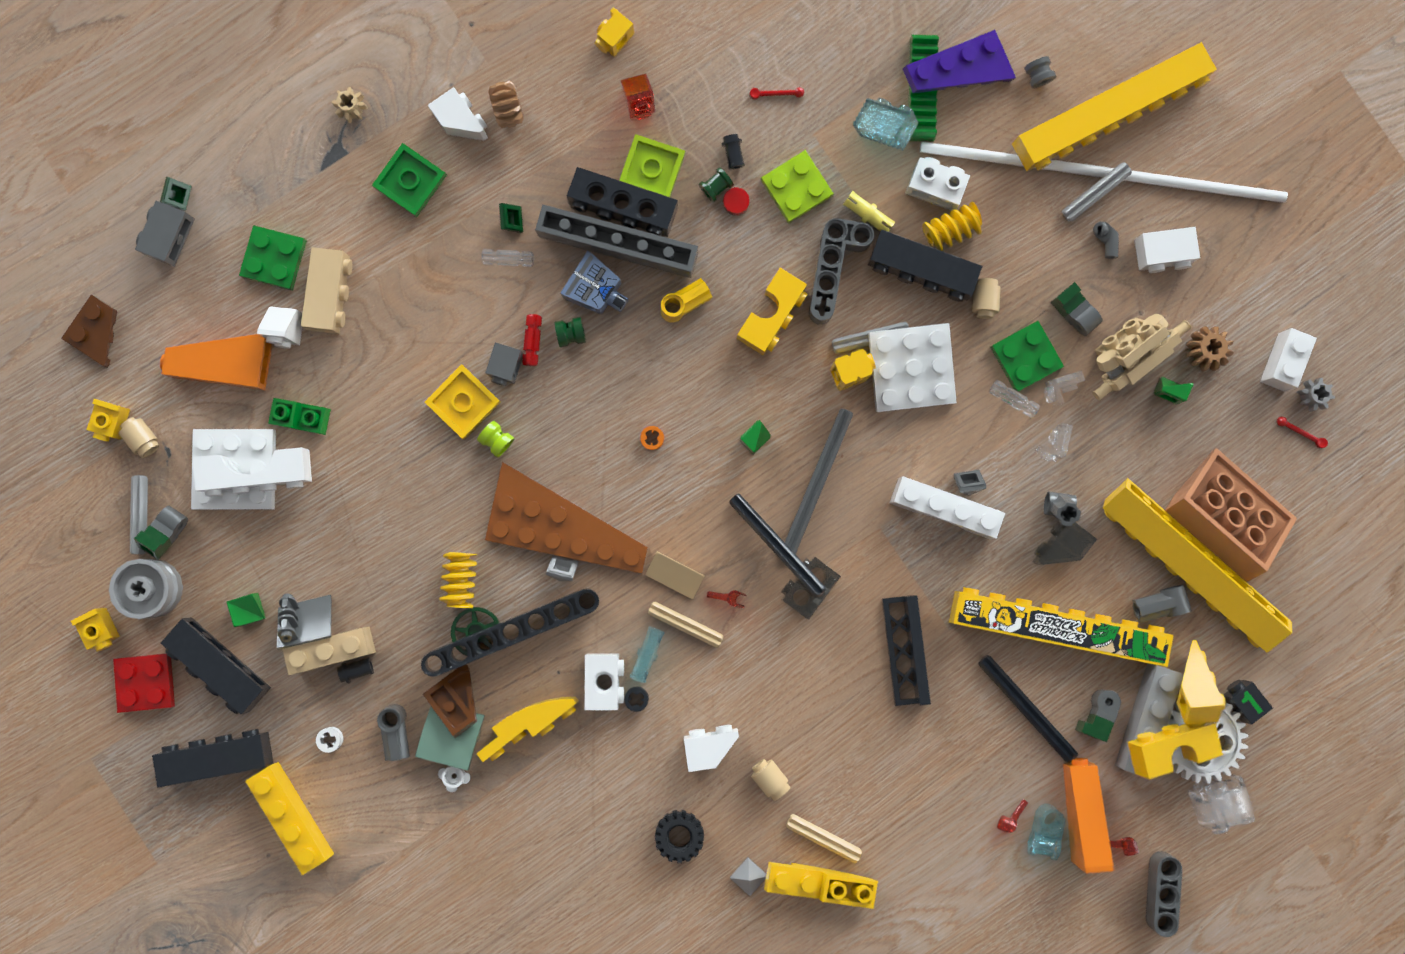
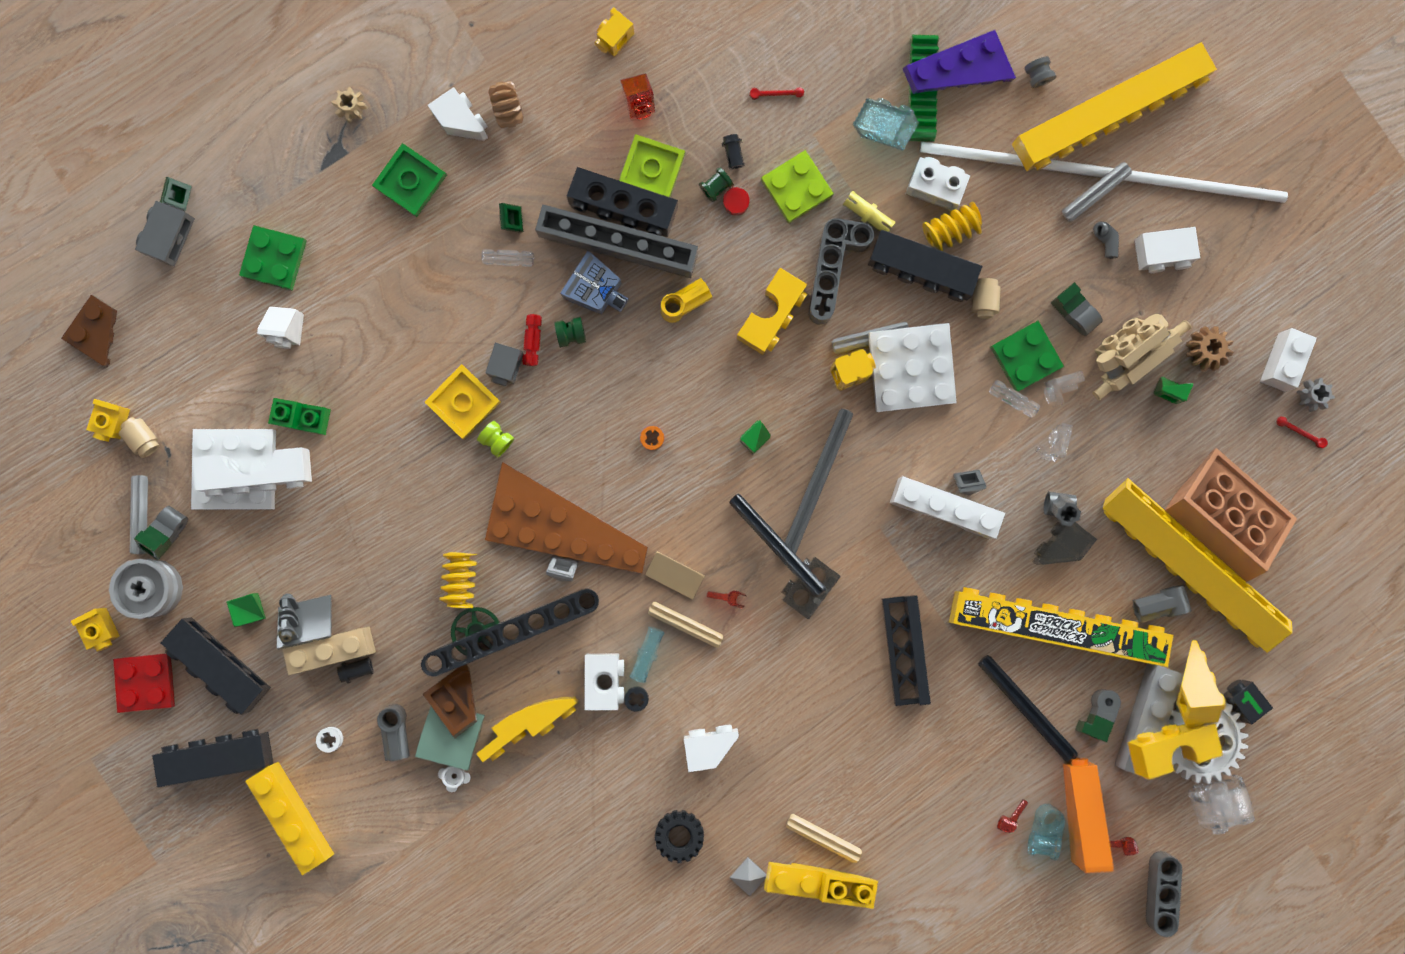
orange slope [160,334,273,390] -> none
tan brick [301,247,352,334] -> none
tan brick [751,759,790,801] -> none

